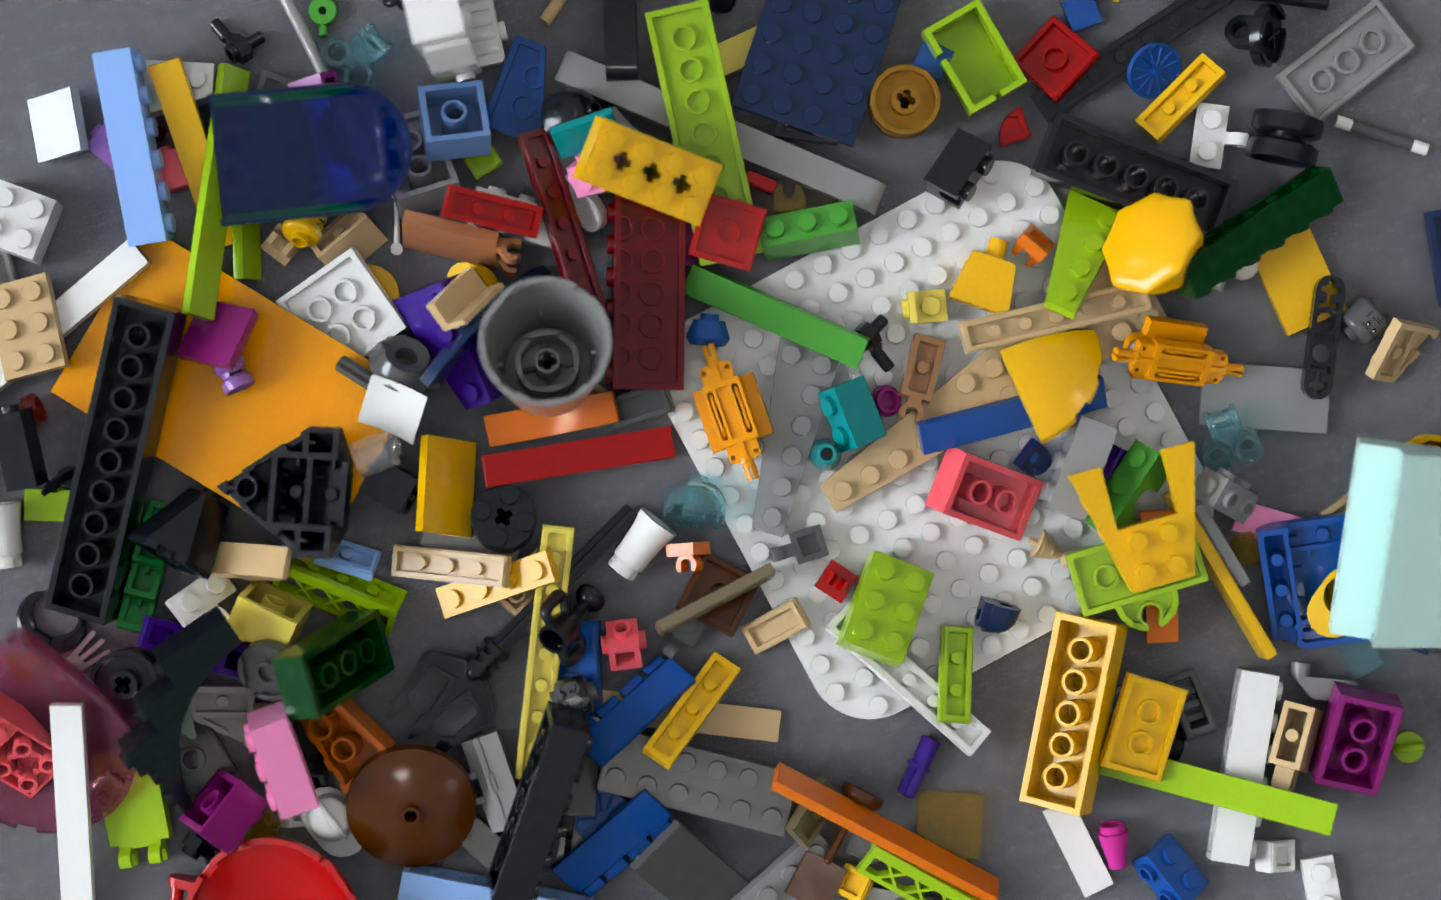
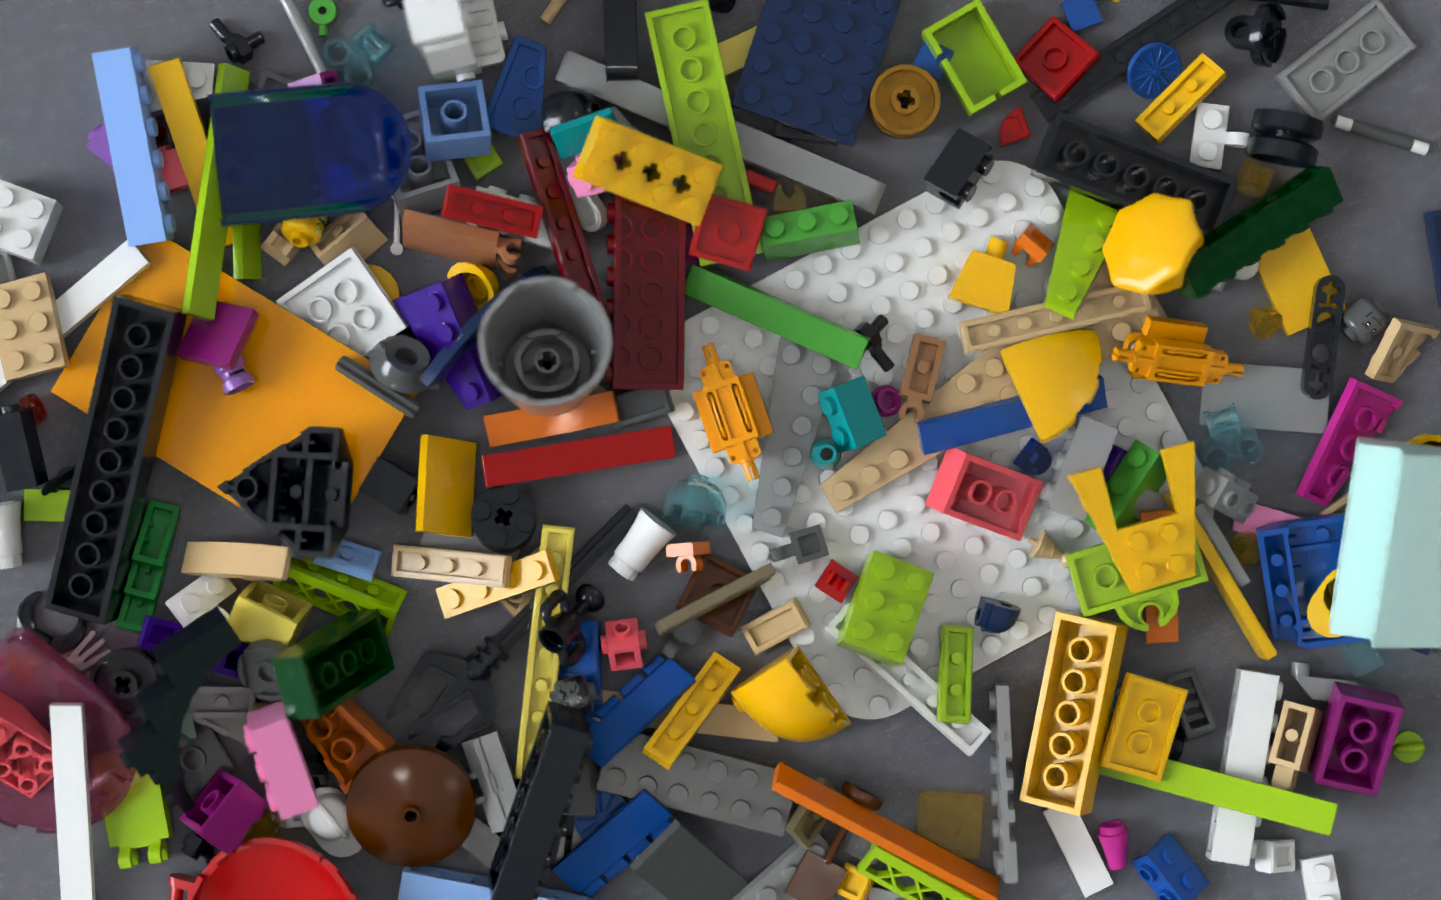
tile [27,87,89,163] -> none
black slope [128,487,229,580] -> none
clear brick [348,430,403,478] -> none
white sticker [357,374,427,445] -> none
tan panel [426,266,505,332] -> none
blue cone [686,313,730,347] -> none
dark purple axle [898,734,941,799] -> none
light yellow bracket [901,289,948,325] -> none
none -> yellow brick [730,644,852,742]
none -> light grey wing [988,683,1018,883]
none -> clear yellow tile [1235,159,1275,200]
none -> clear yellow tile [1249,306,1283,340]
none -> dark pink wing [1296,377,1404,507]

